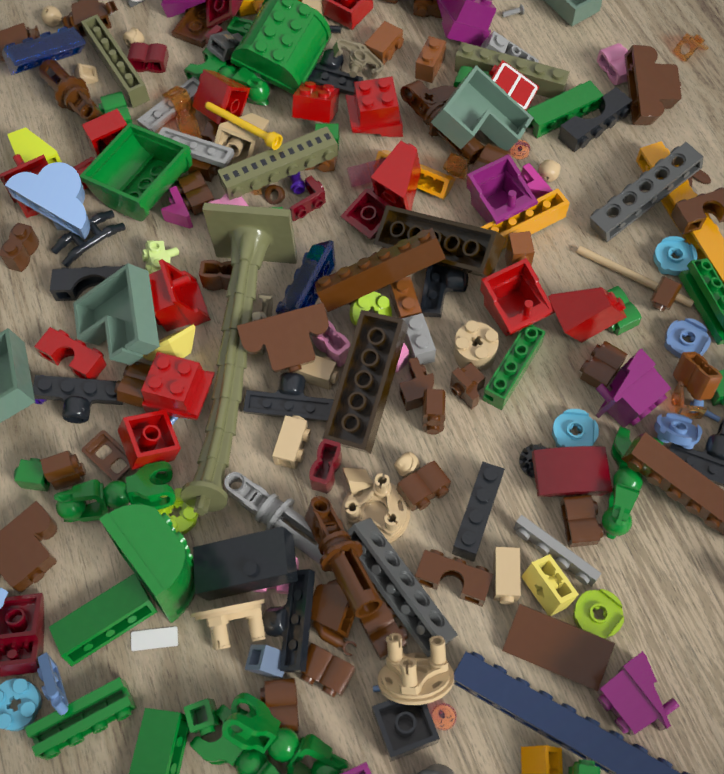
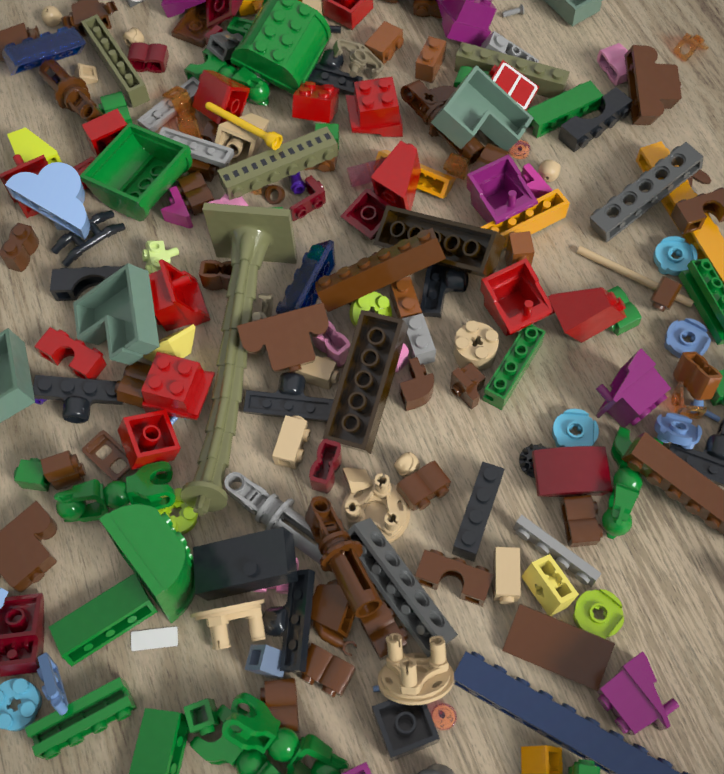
reddish brown brick [422,389,446,435] -> none
reddish brown brick [580,341,628,388] -> none

